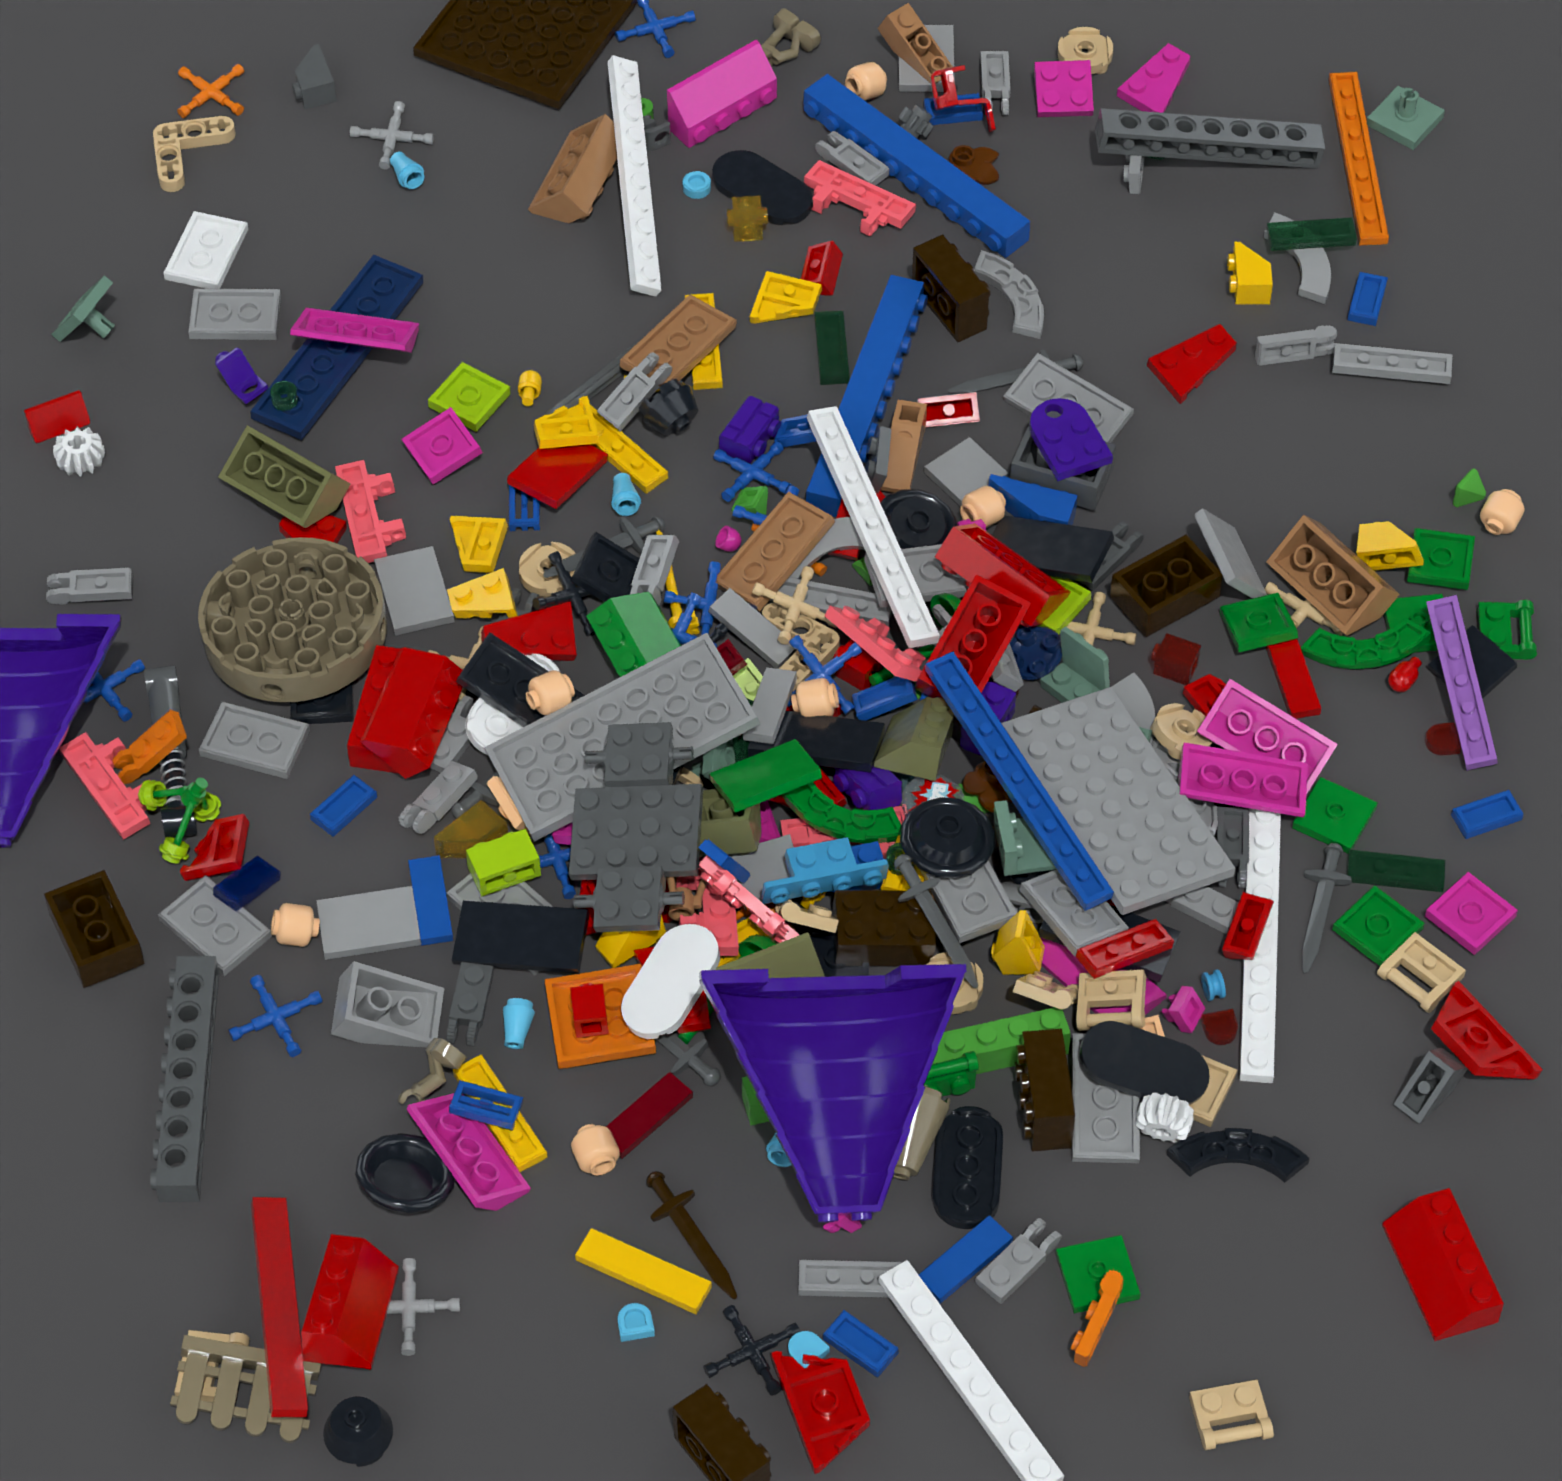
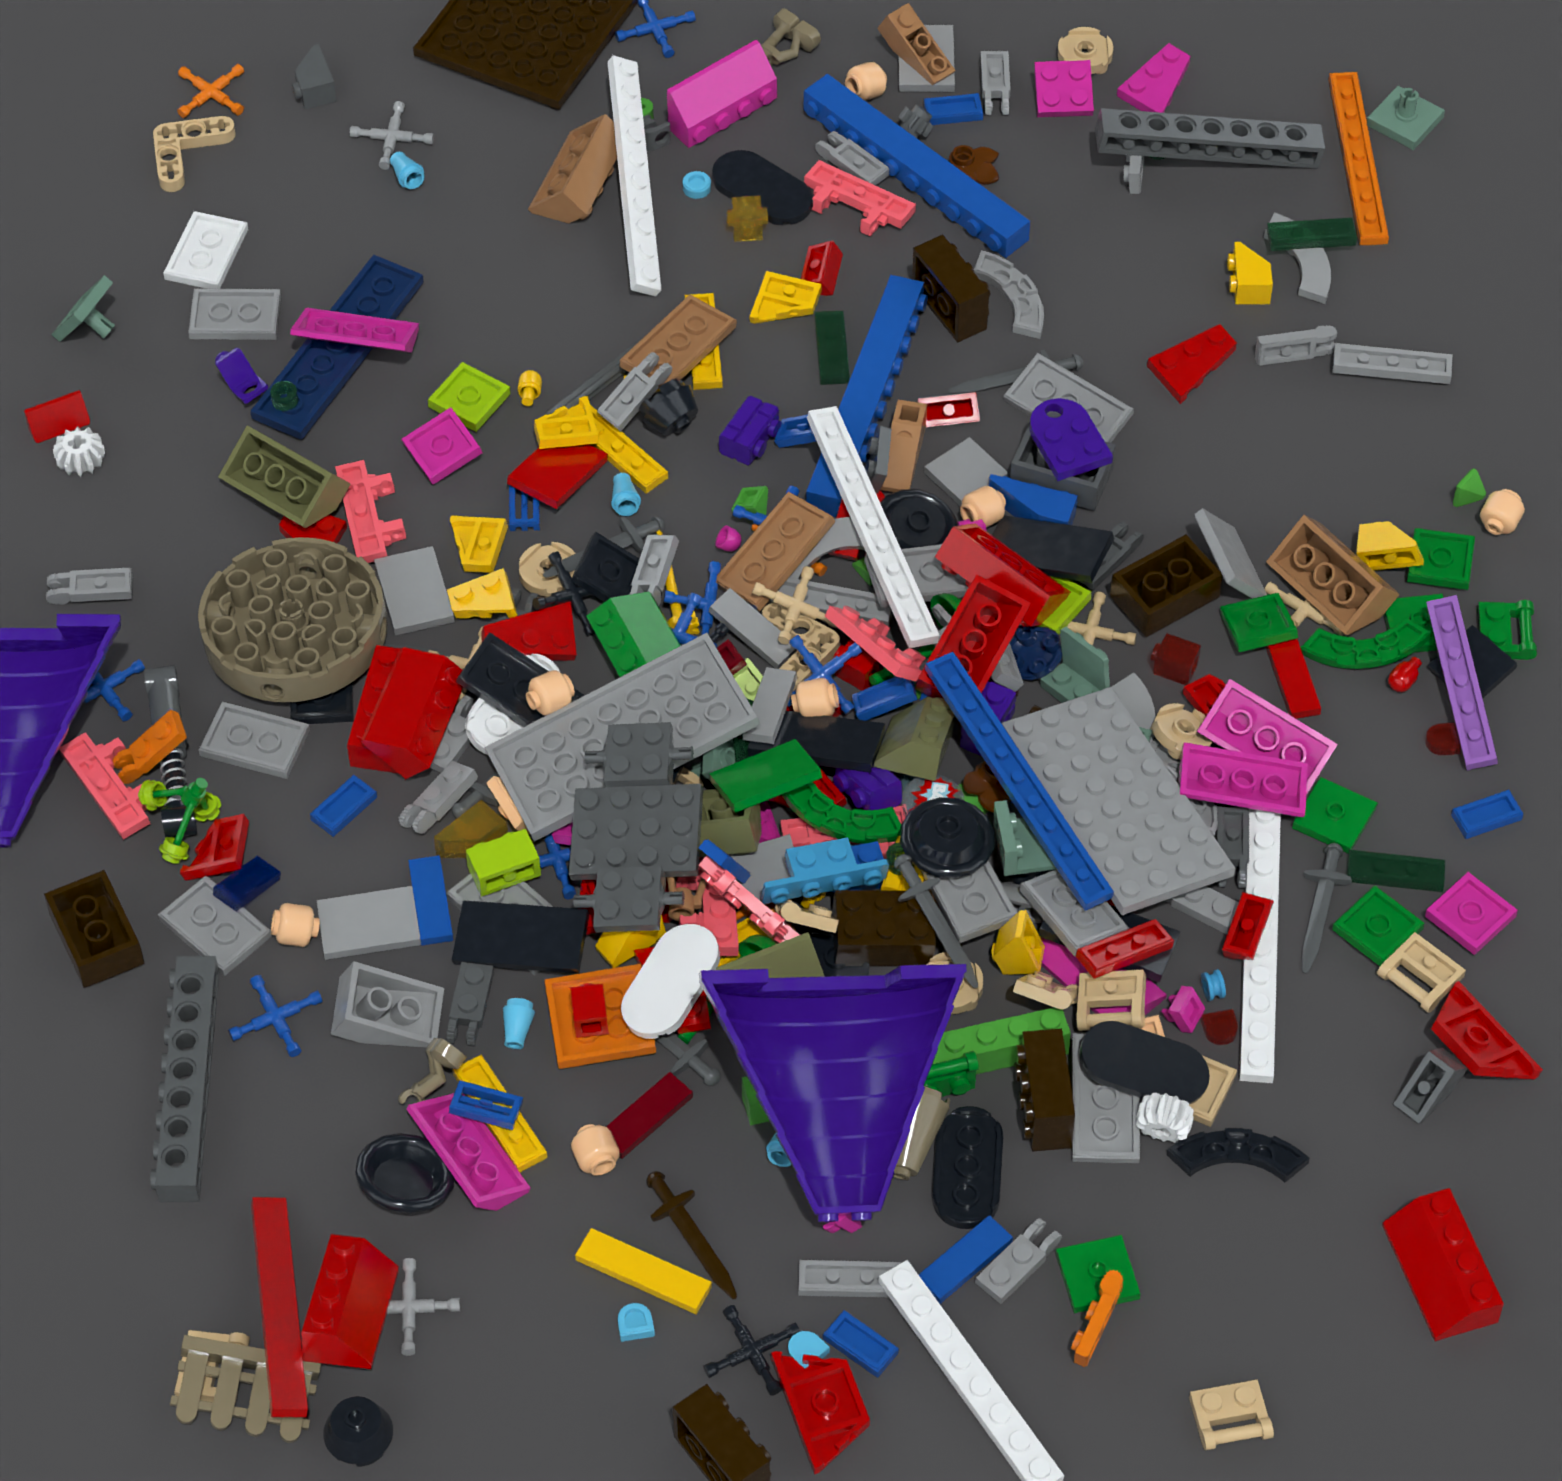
blue piece [713,441,792,502] -> none
red piece [930,65,996,132] -> none
blue tile [1347,272,1388,326] -> none

